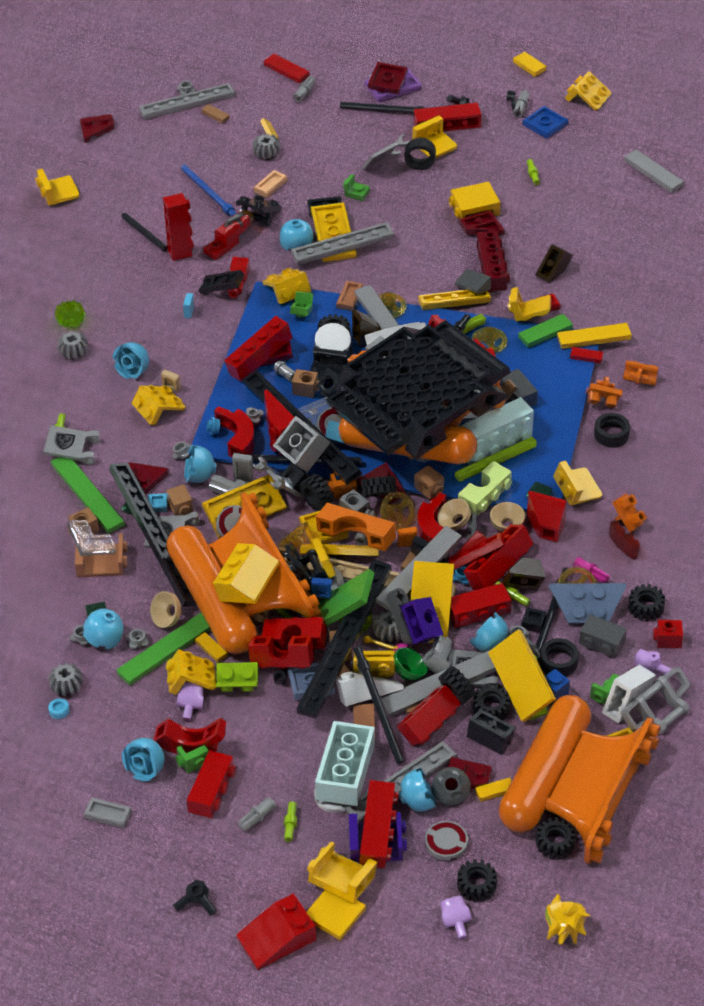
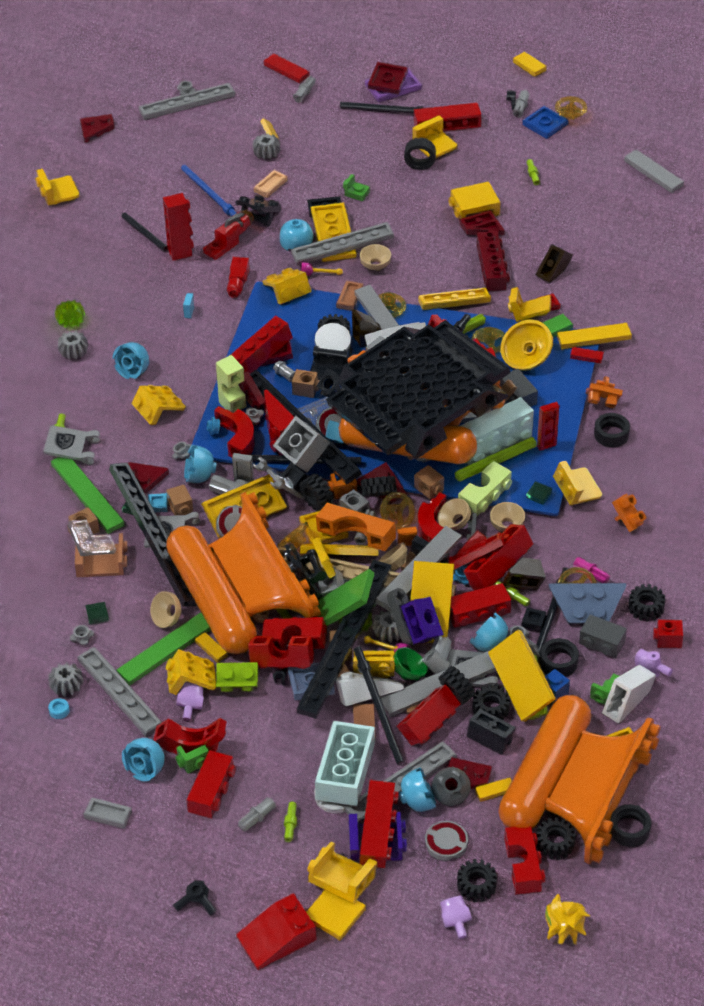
medium azure cylinder [83,608,124,649] -> none
light grey plate [127,629,149,649] -> none
tan tile [161,369,181,392] -> none
black plate [199,270,244,295] -> none
medium nougat piece [201,104,230,124] -> none
yellow slope [213,543,280,604] -> none
bright green bracket [290,291,313,317] -> none
blue tile [311,578,332,598] -> none
light grey flag [361,134,409,170] -> none
black piece [447,95,470,105] -> none
dark grey slope [454,269,491,293] -> none
red slope [527,491,567,543] -> none
yellow bracket [564,71,611,110] -> none
clear red slope [609,520,640,560] -> none
light grey bar [621,667,690,734] -> none
orange hips [623,360,659,386] -> none
none -> light grey tile [77,647,162,737]
none -> yellowish green arch [216,355,246,413]
none -> dark red wing [238,371,265,410]
none -> hinge [301,262,343,276]
none -> tan piece [360,244,391,271]
none -> tan piece [378,543,407,571]
none -> yellow dish [501,320,553,371]
none -> red arch [504,826,545,895]
none -> red tile [537,401,560,451]
none -> clear yellow piece [555,96,587,120]
none -> black tyre [610,804,652,847]

